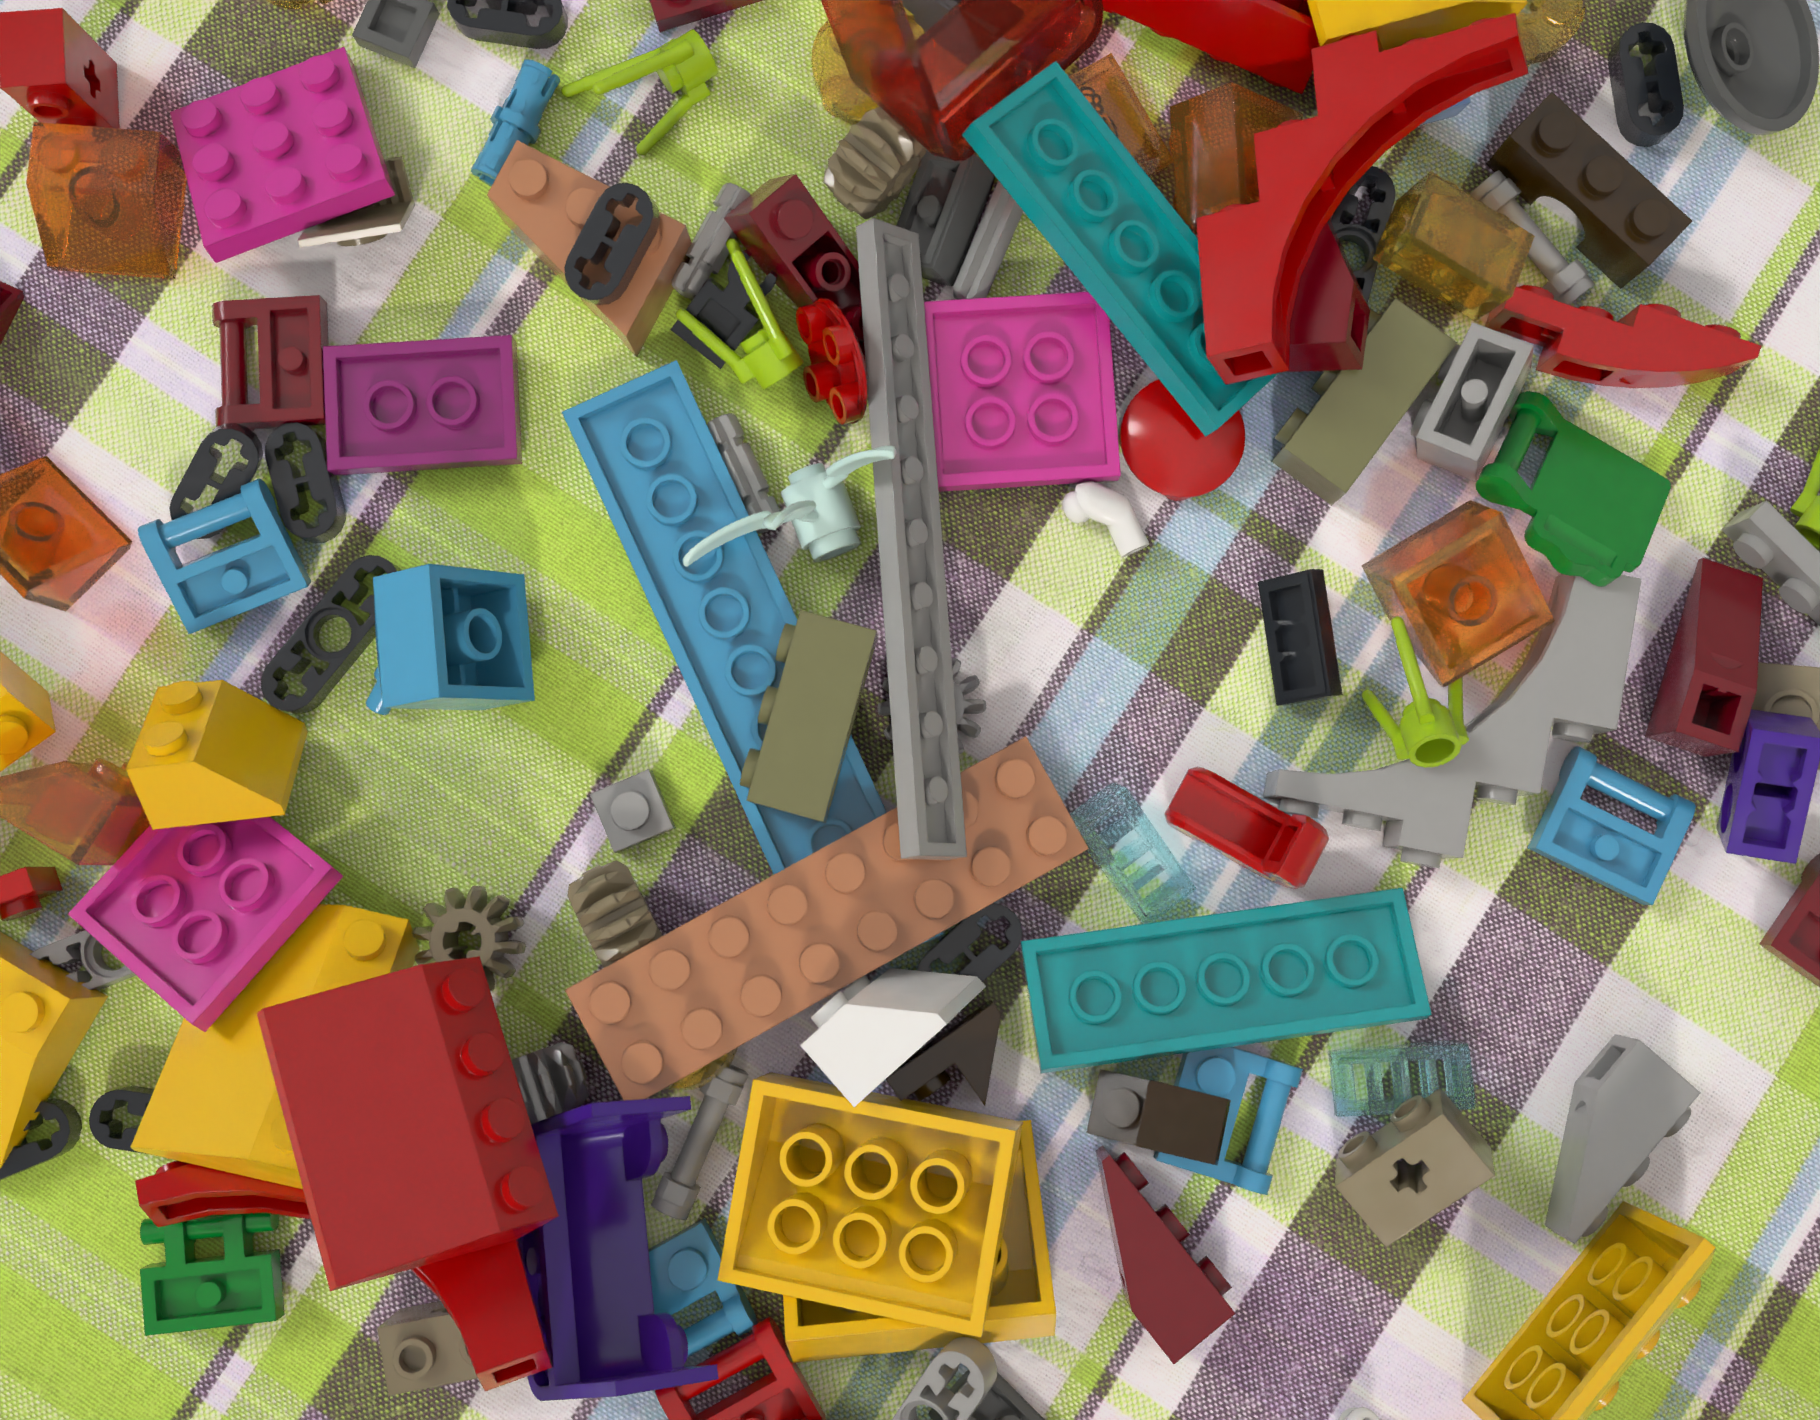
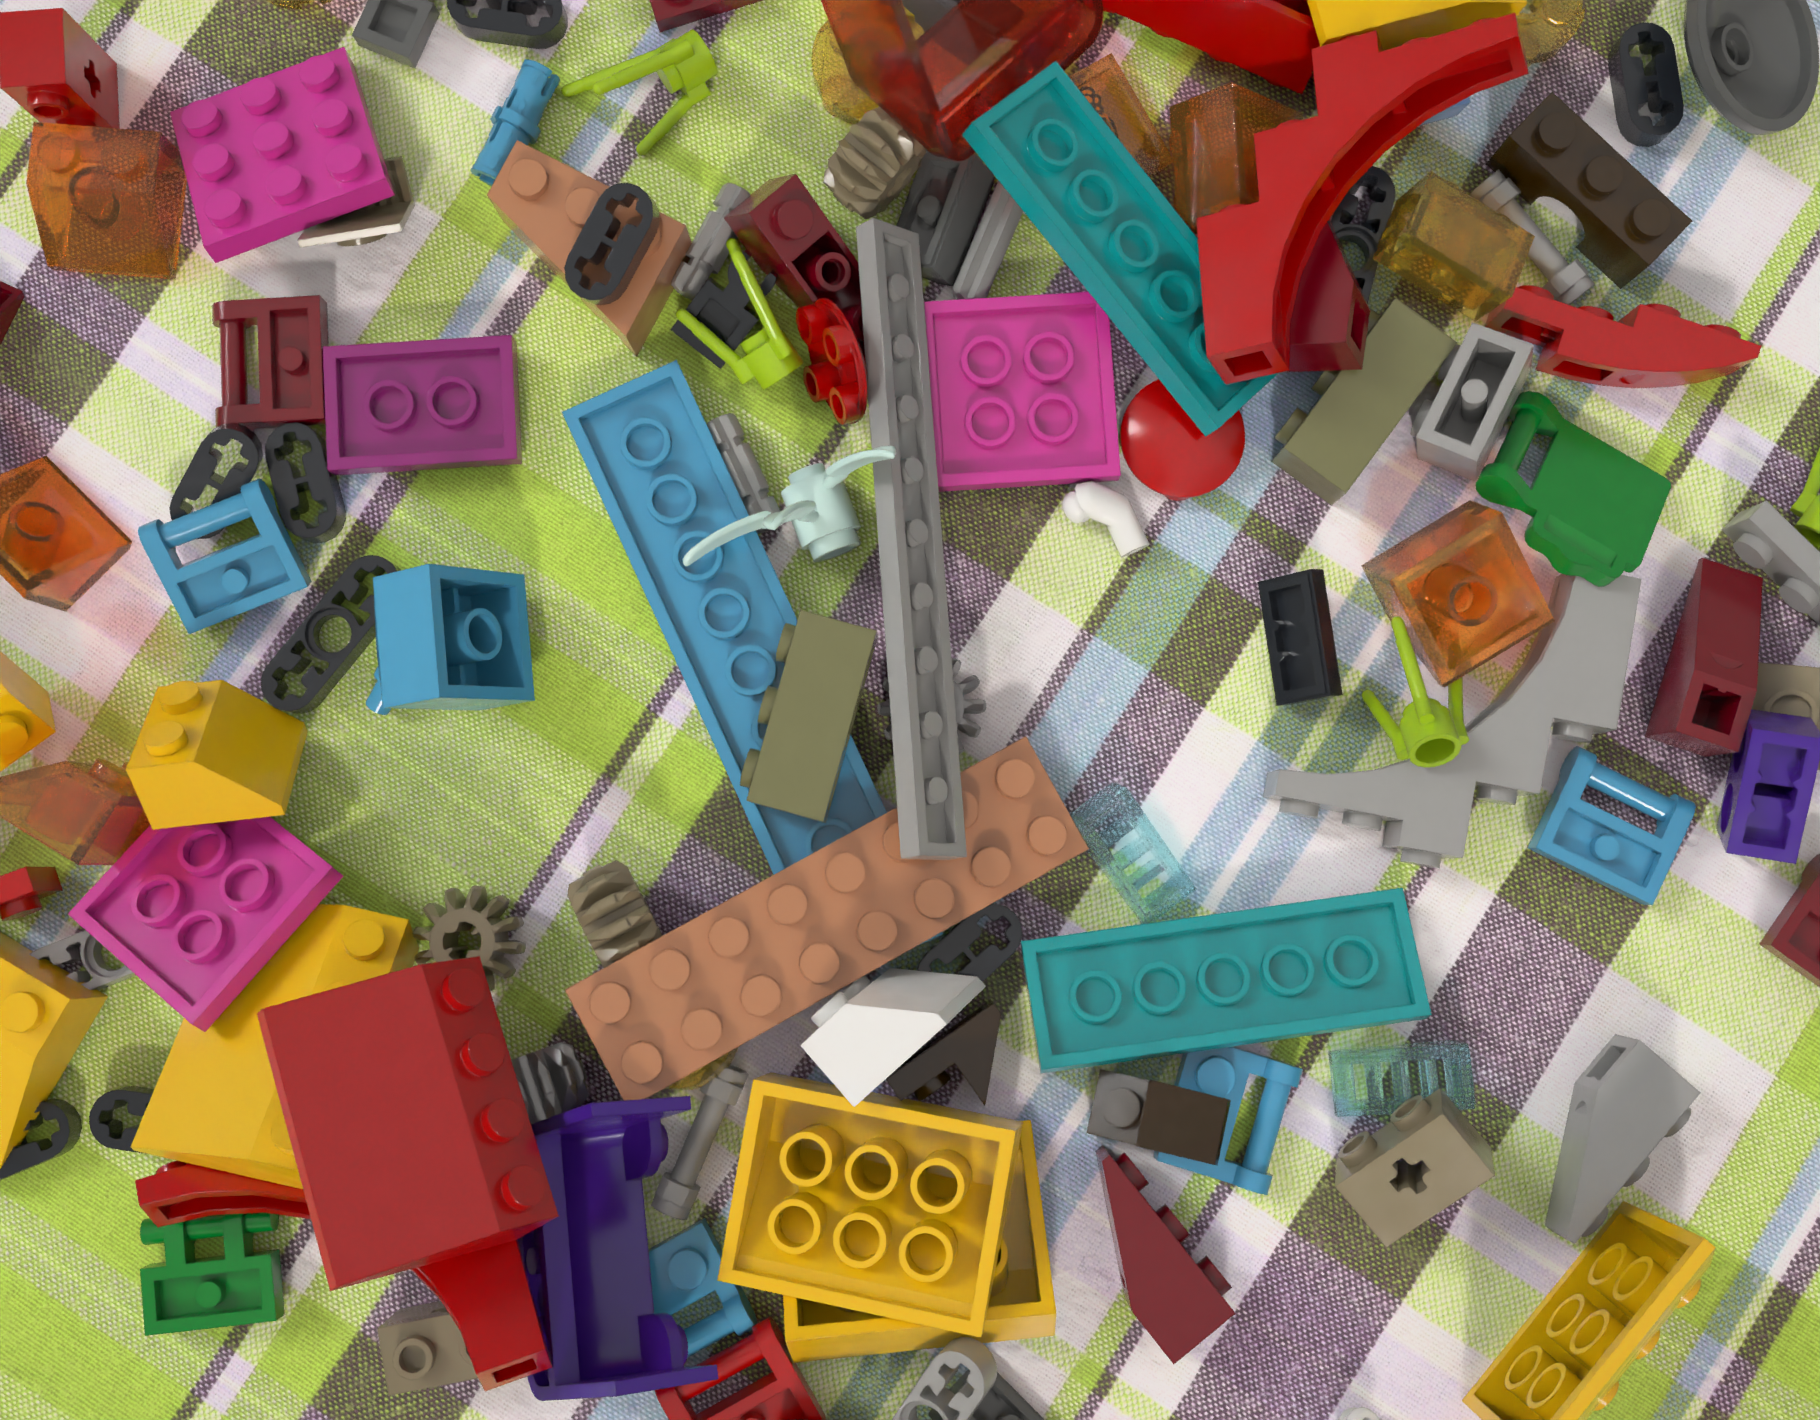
light grey plate [590,769,676,853] -> none
red animal [1164,766,1329,889] -> none

